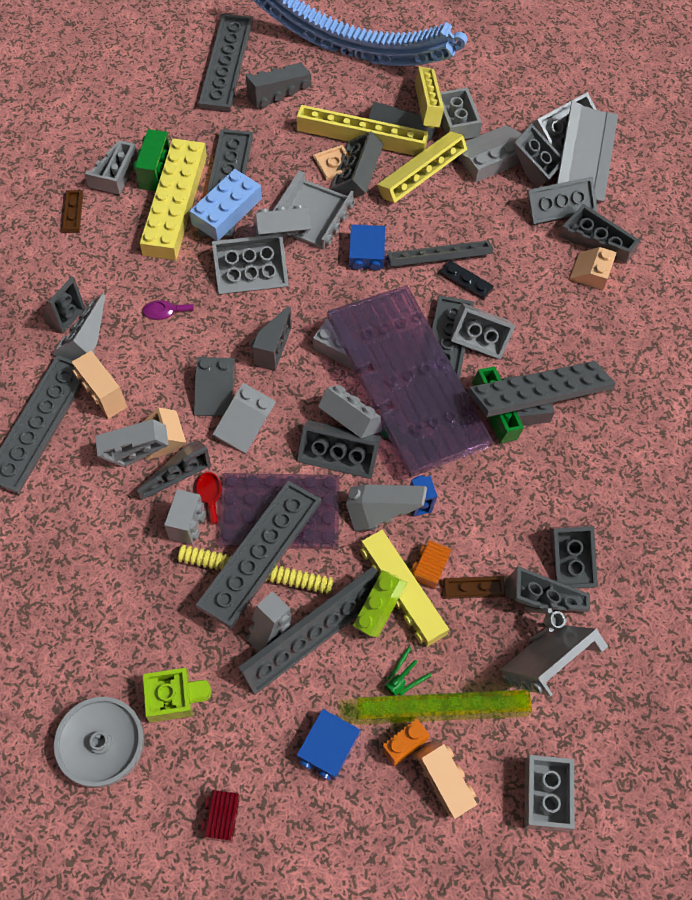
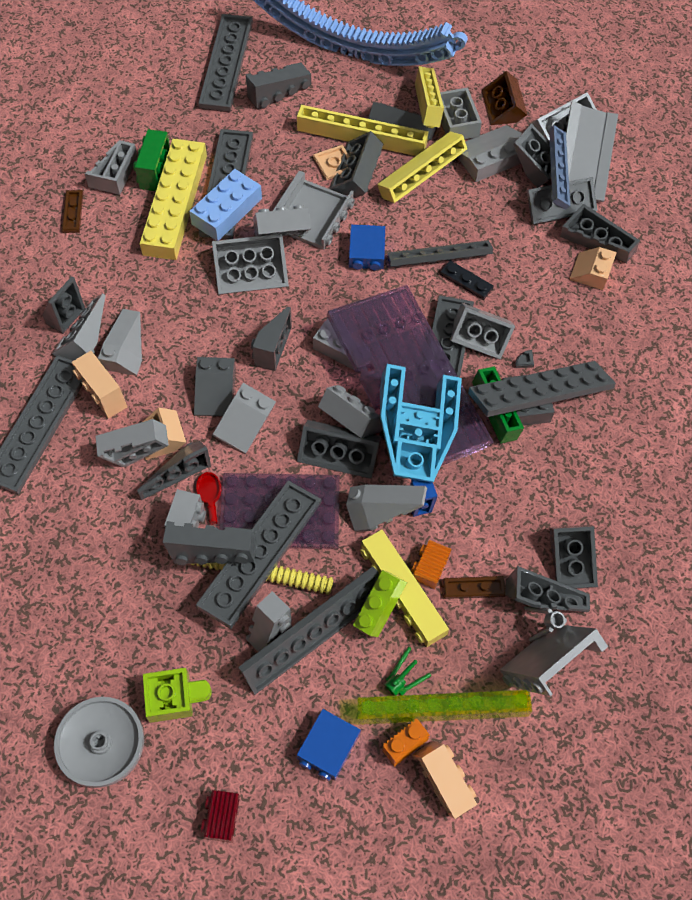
magenta piece [143,300,194,320] -> none
light grey brick [524,755,575,833] -> none
none -> light grey wedge [98,309,142,376]
none -> dark grey wedge [163,521,257,565]
none -> medium azure wedge [380,364,462,483]
none -> reddish brown slope [482,71,528,125]
none -> dark grey tile [515,350,534,368]
none -> sand blue plate [549,125,570,210]

